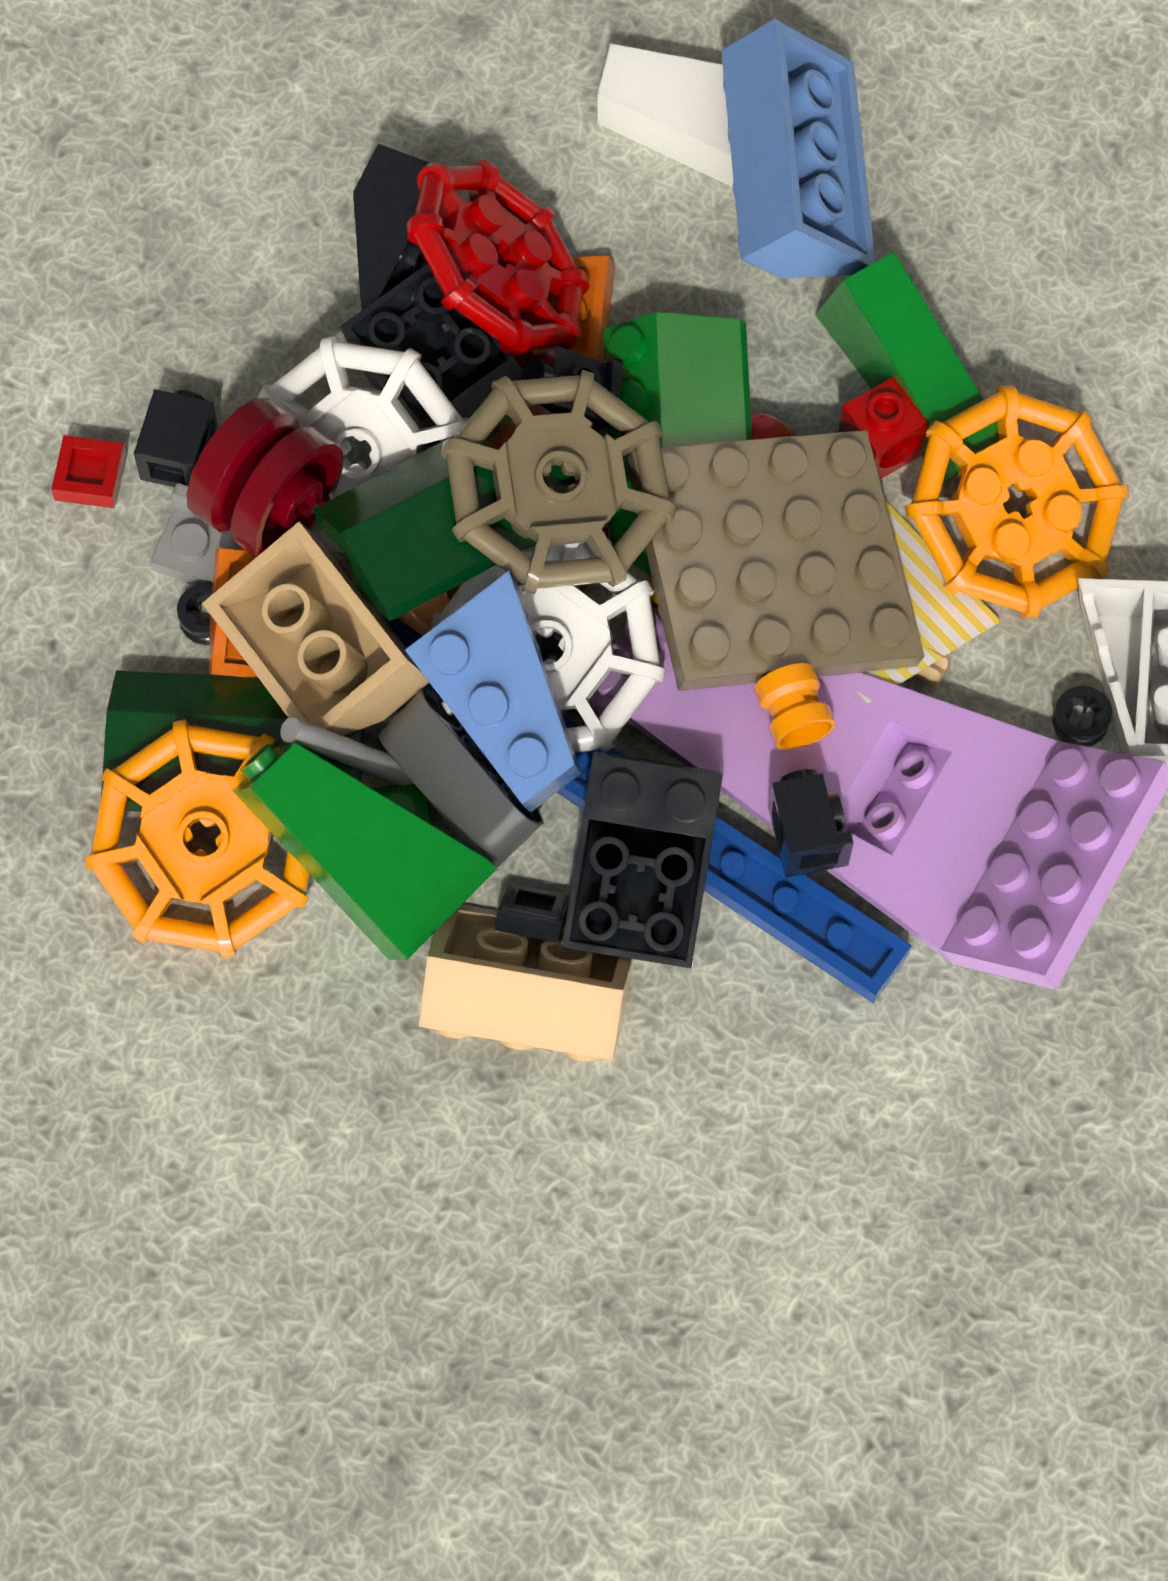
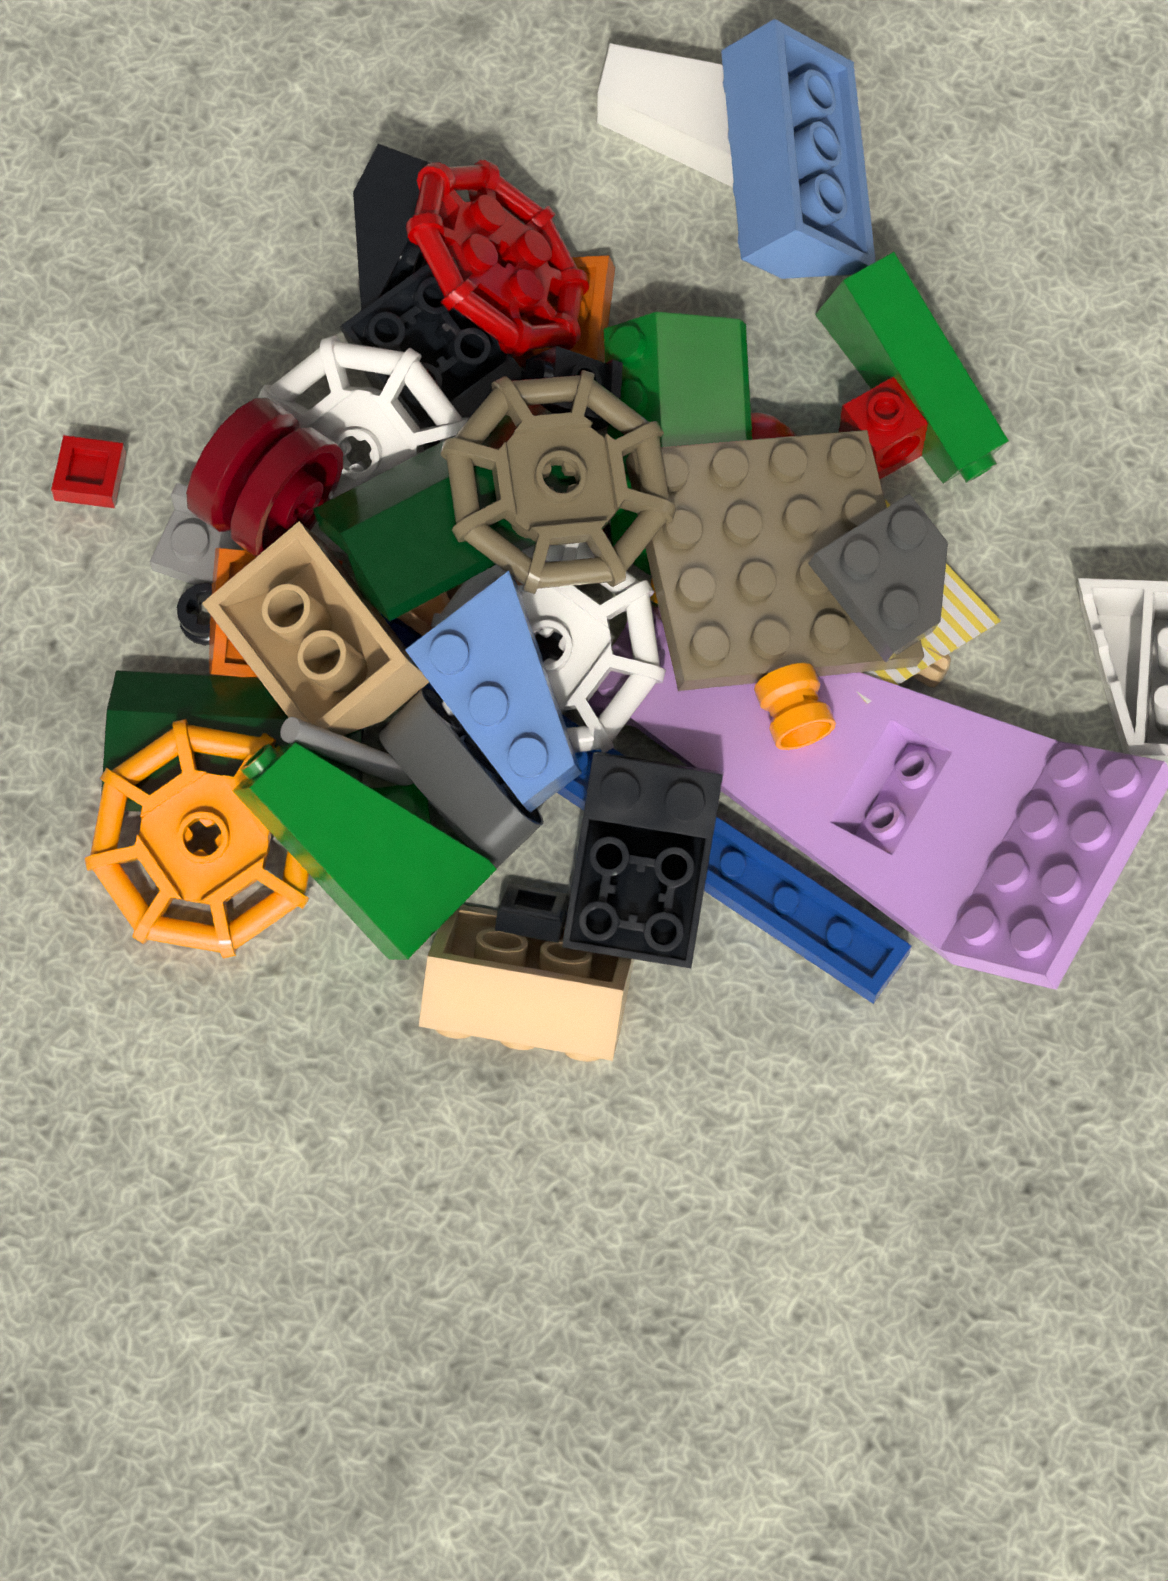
black brick [134,389,218,487] -> none
black brick [768,769,854,878] -> none
light orange plate [905,385,1129,619] -> none
black bush [1052,685,1112,747] -> none
none -> dark grey plate [808,493,948,663]

